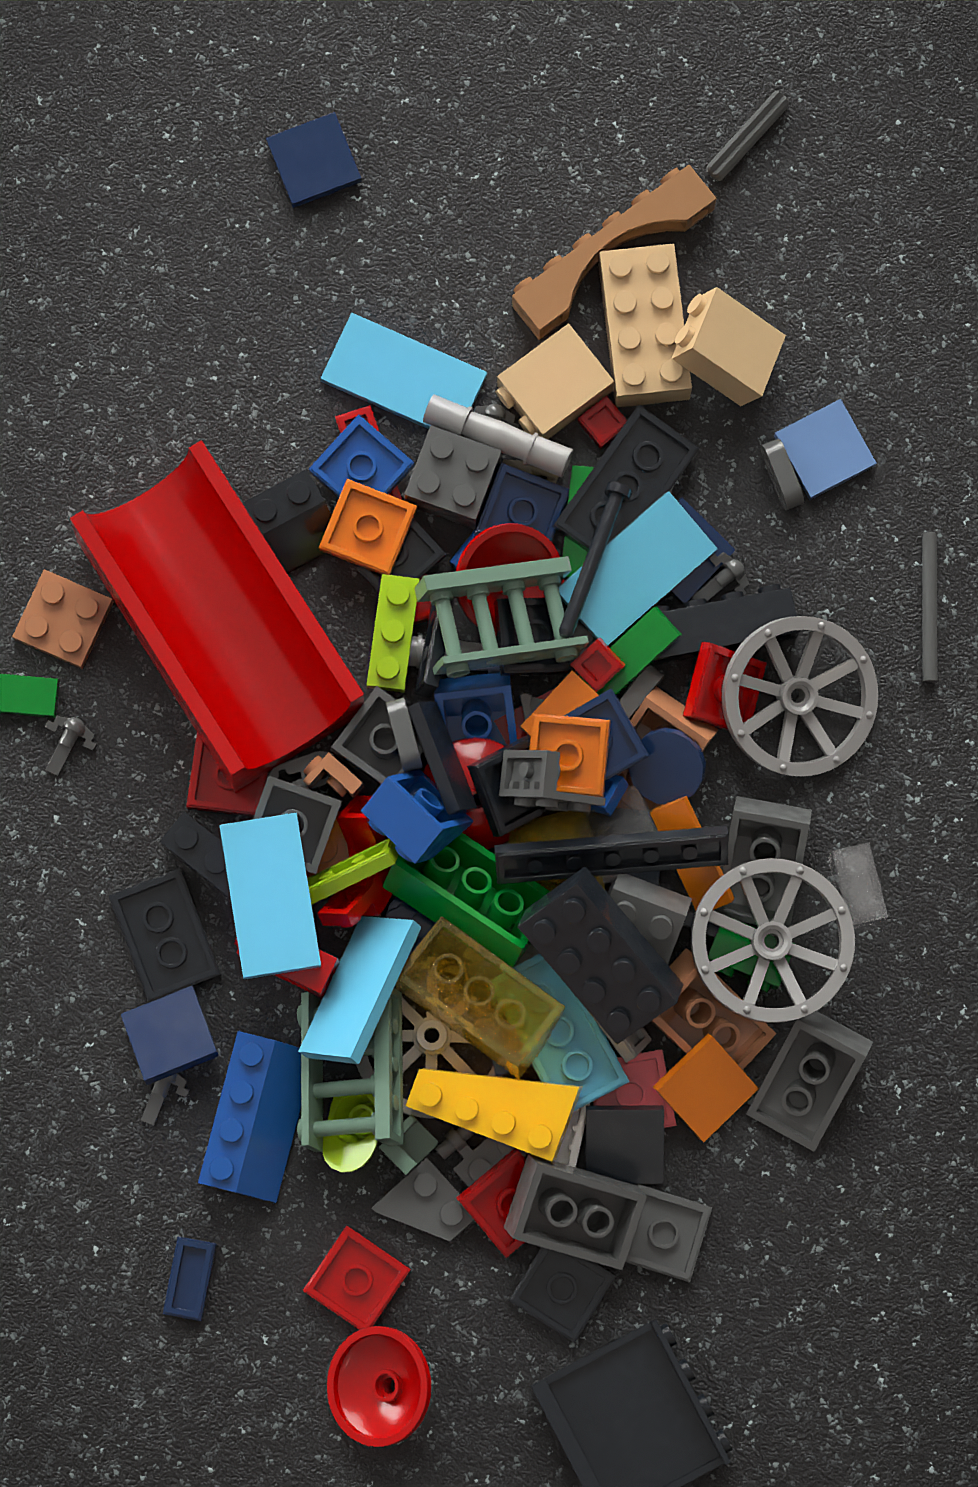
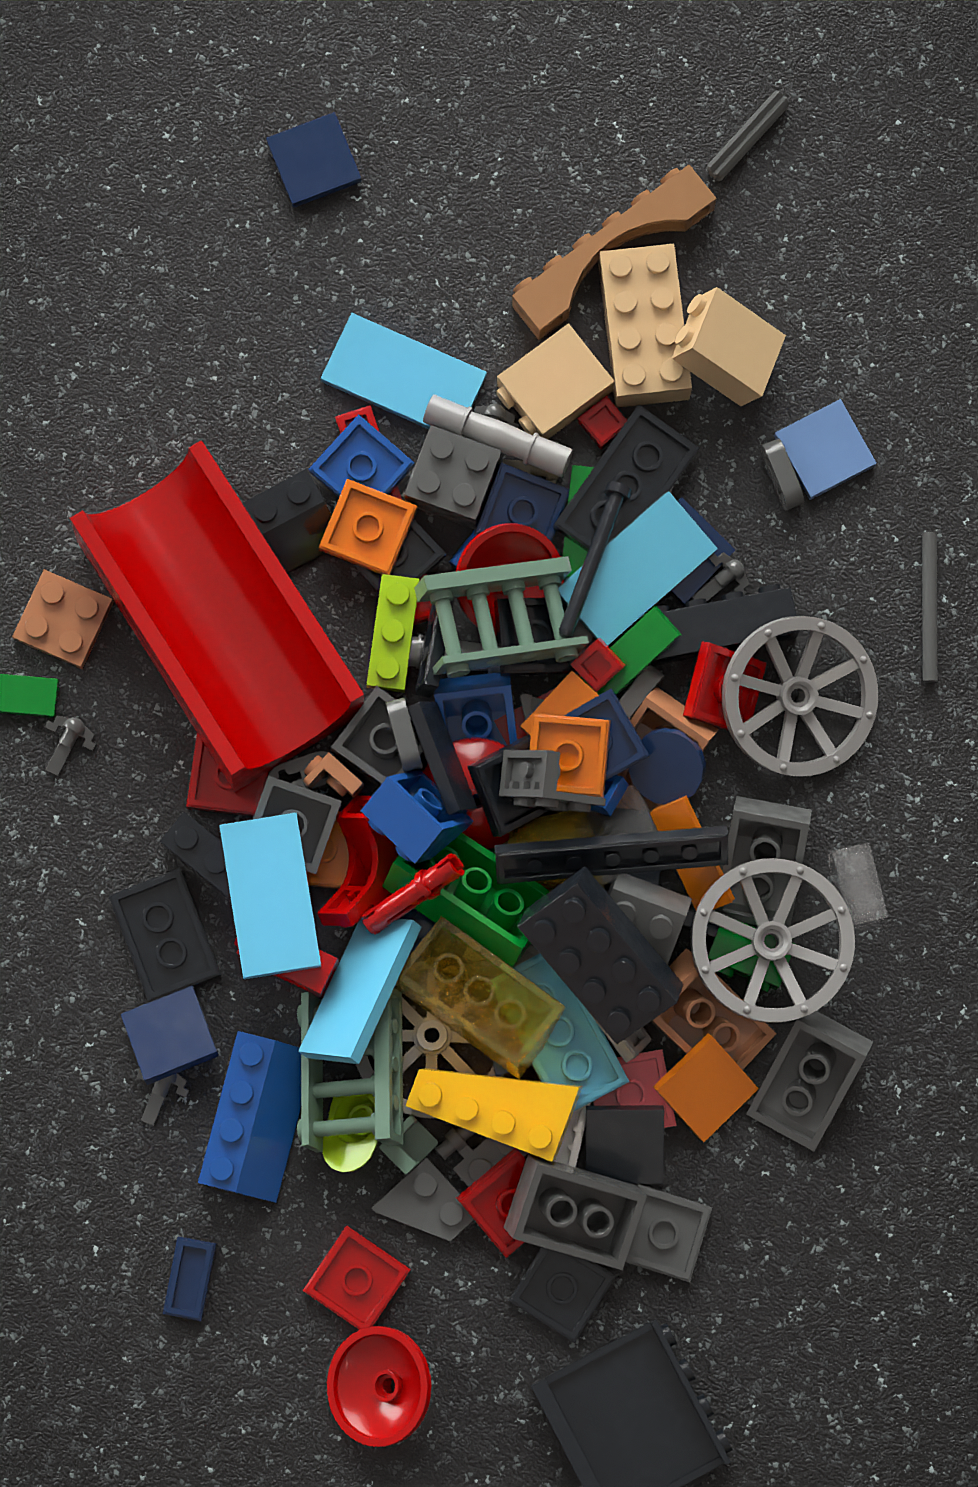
lime tile [307,838,399,905] -> none
none -> red pin [362,853,465,935]

